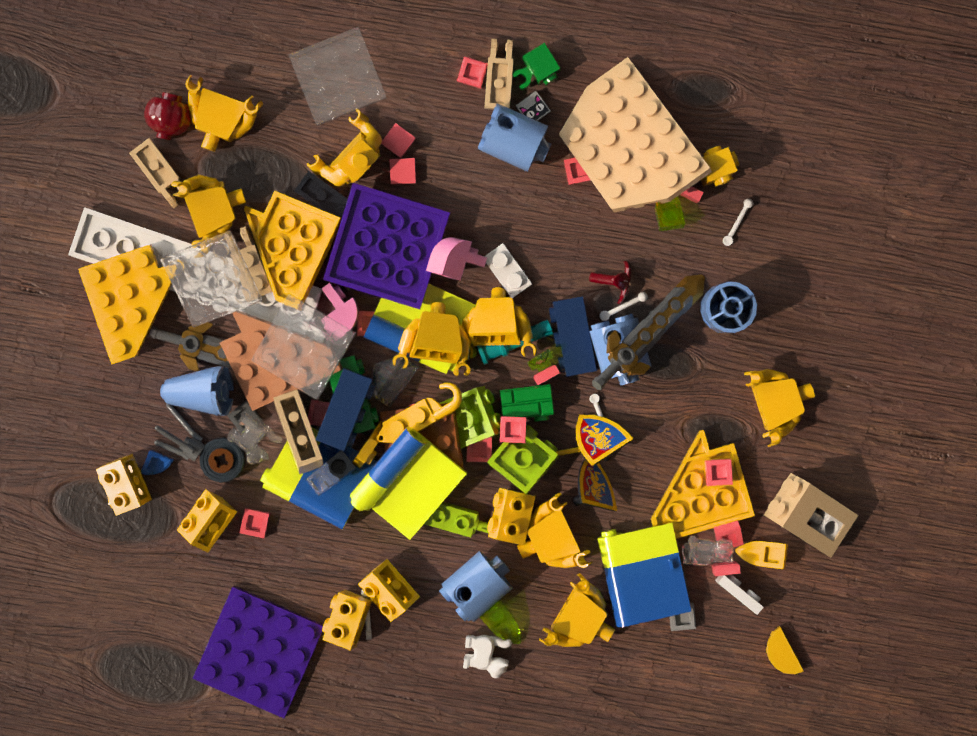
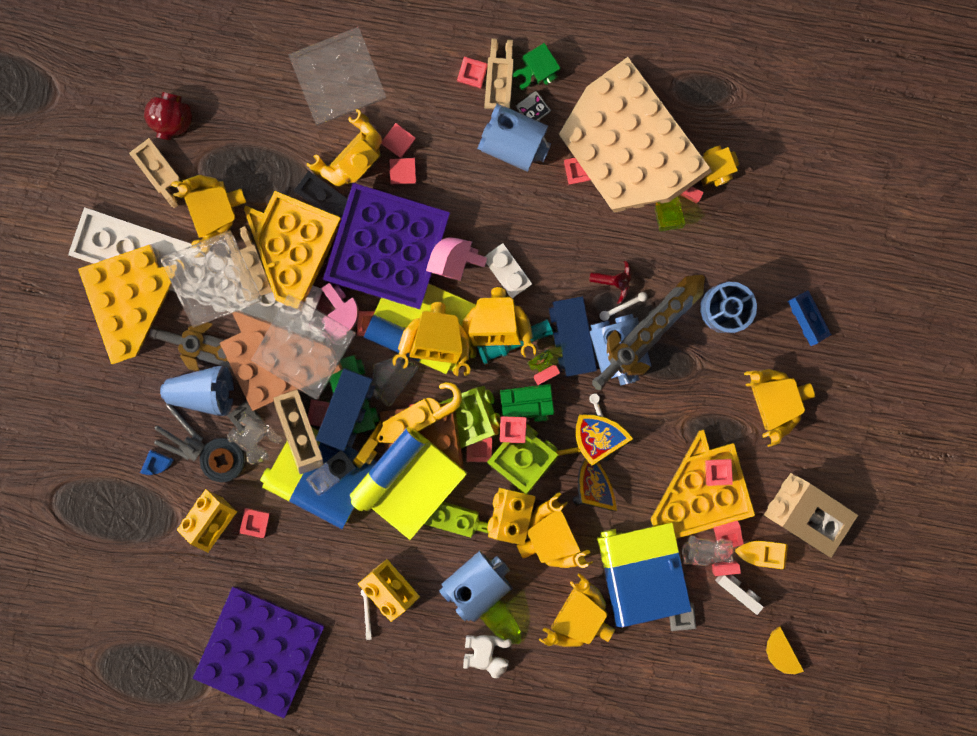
yellow brick [96,454,152,515] -> none
yellow torso [185,75,263,152] -> none
yellow brick [322,590,372,650] -> none
white hinge [723,198,754,246] -> none
none -> blue plate [788,290,831,346]

